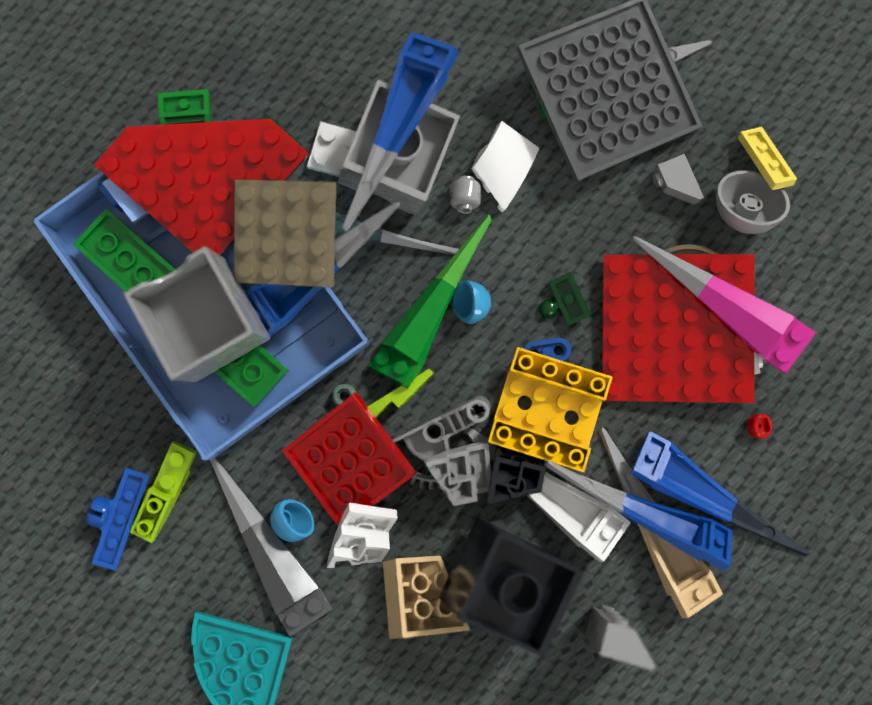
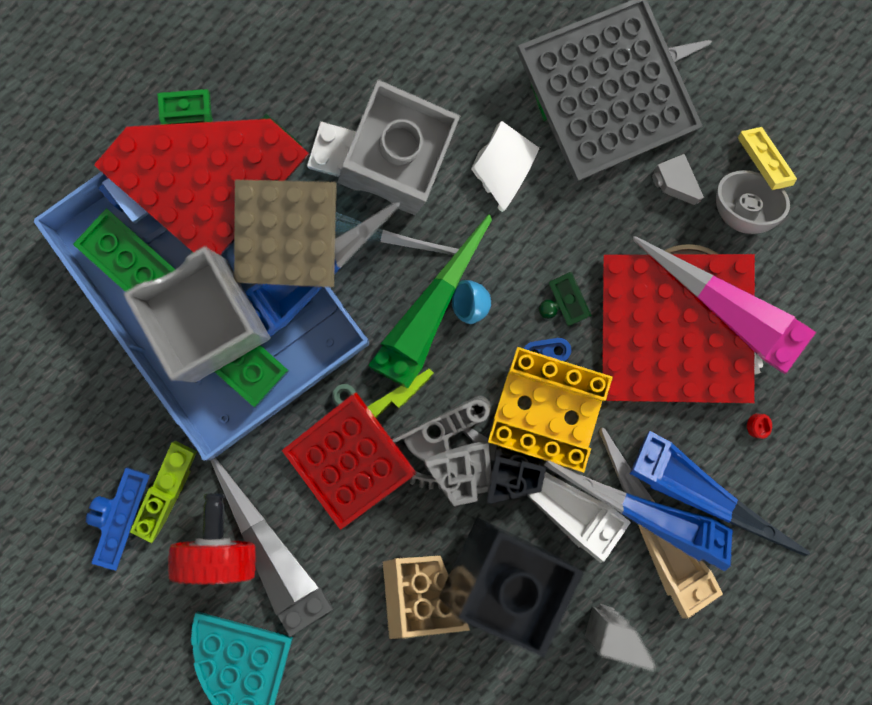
dark azure hat [270,499,314,542] -> none
white slope [327,503,397,568] -> none
blue plate [343,32,459,231] -> none
light grey head [450,176,481,214] -> none
none -> red wheel [168,493,256,584]

